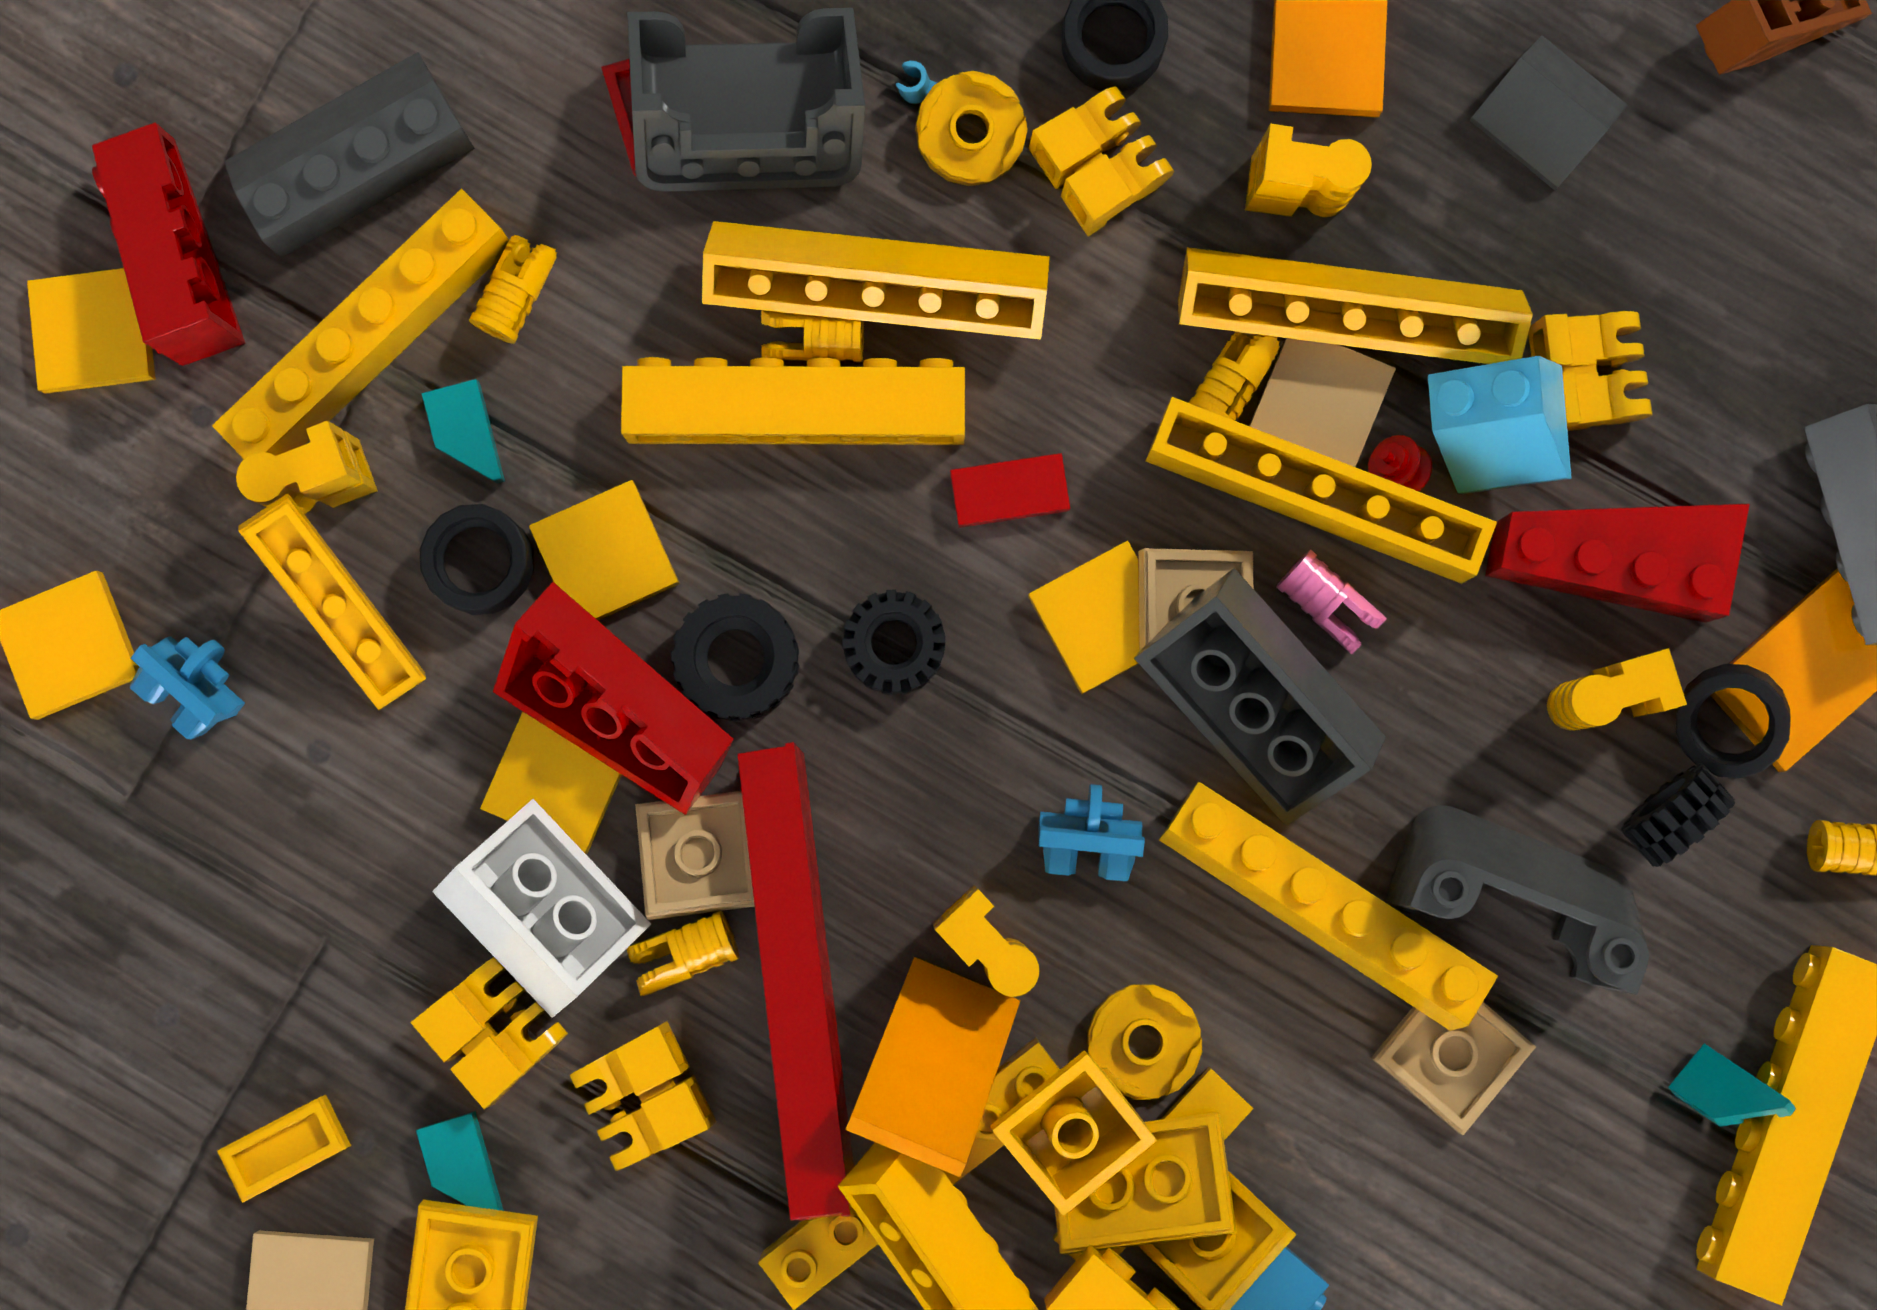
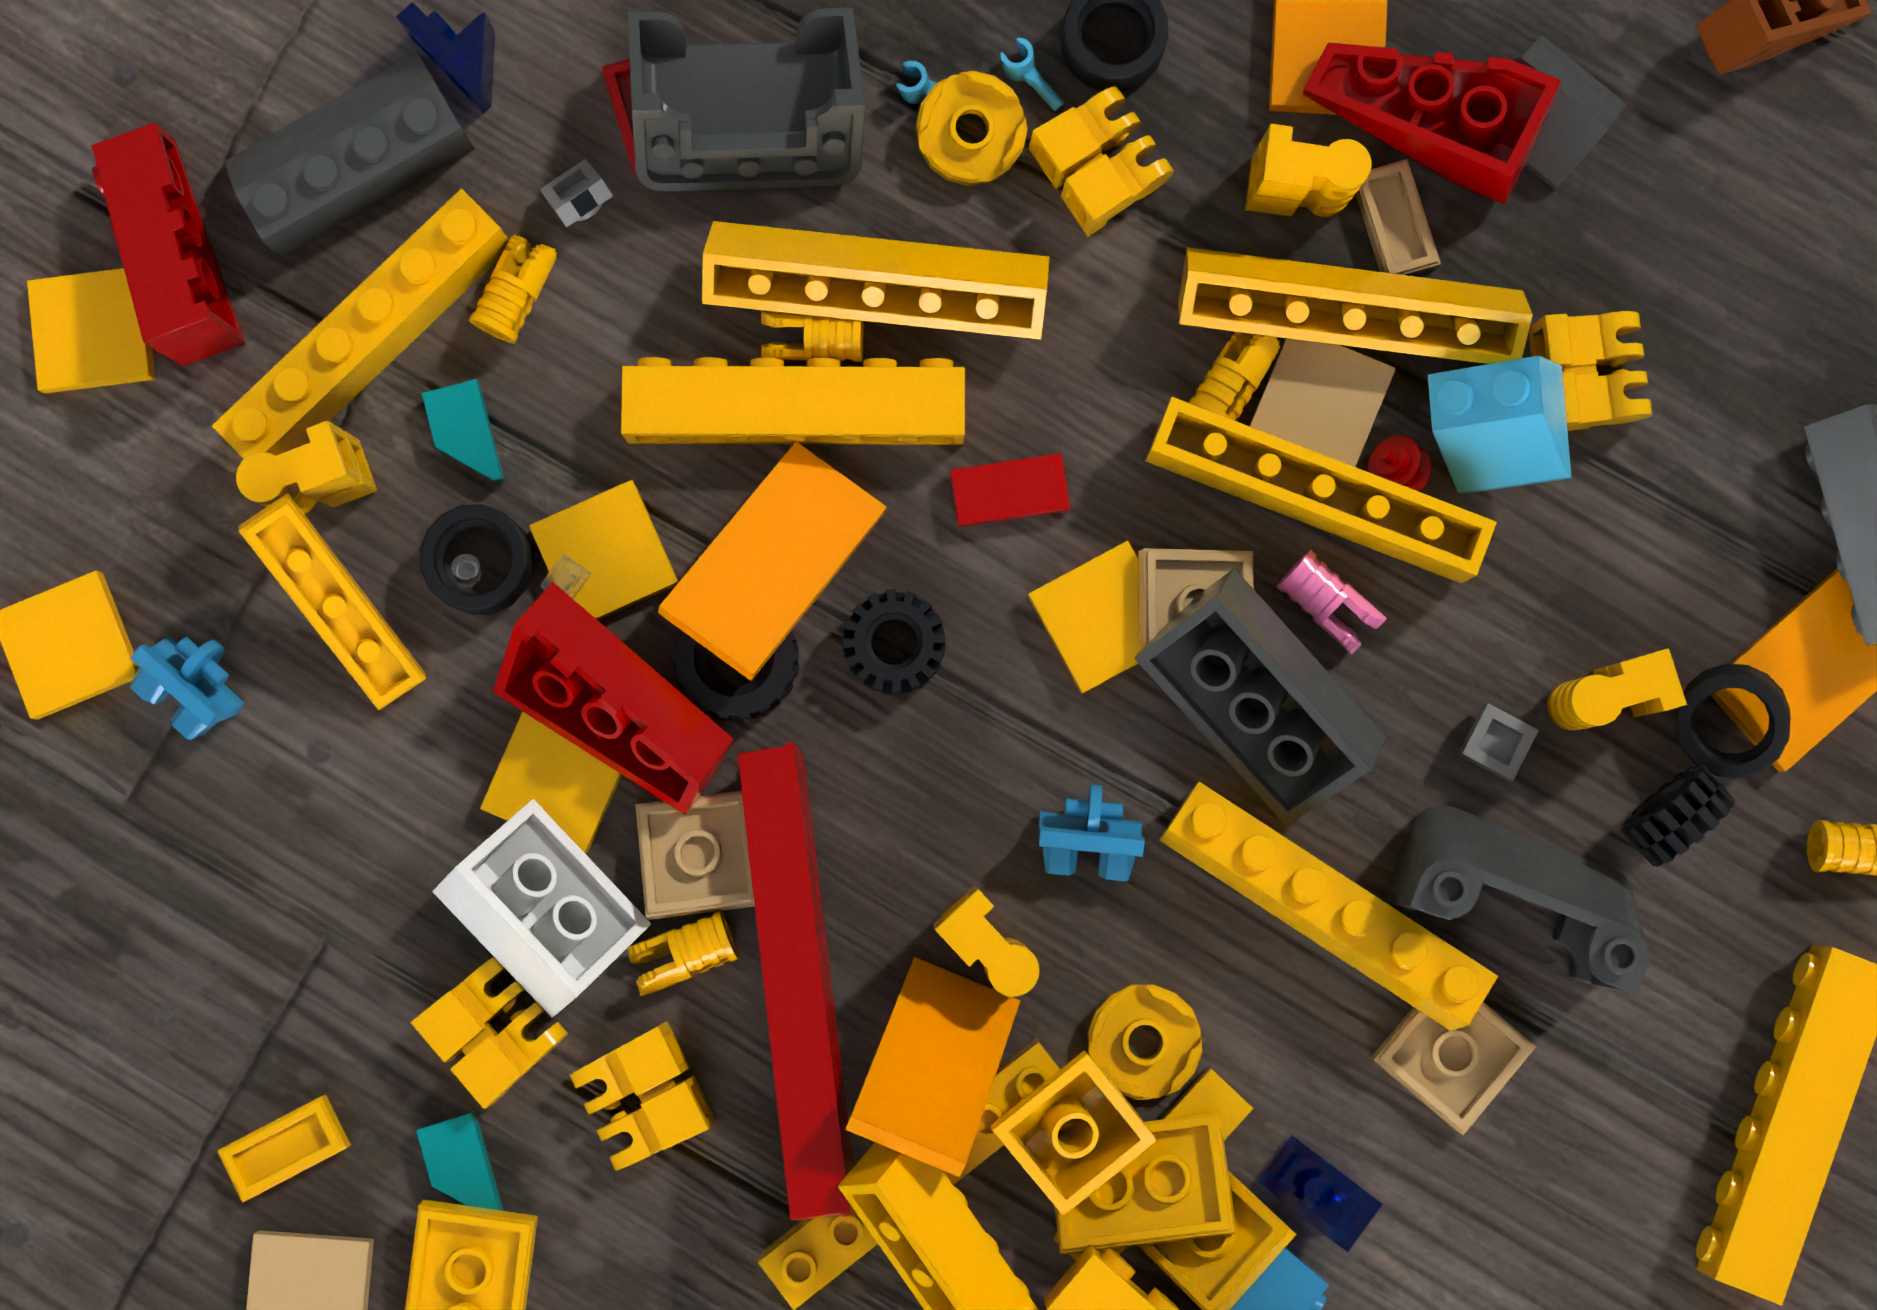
red wedge [1485,504,1750,623] -> none
teal tile [1668,1043,1796,1127] -> none
none -> clear blue slope [396,2,495,114]
none -> clear piece [451,554,482,587]
none -> light grey plate [539,159,613,228]
none -> clear piece [540,554,591,599]
none -> light orange tile [658,441,887,681]
none -> medium azure hand [1000,38,1065,112]
none -> clear blue slope [1258,1135,1383,1252]
none -> red wedge [1303,42,1562,205]
none -> tan tile [1355,159,1441,276]
none -> light grey plate [1457,703,1539,781]

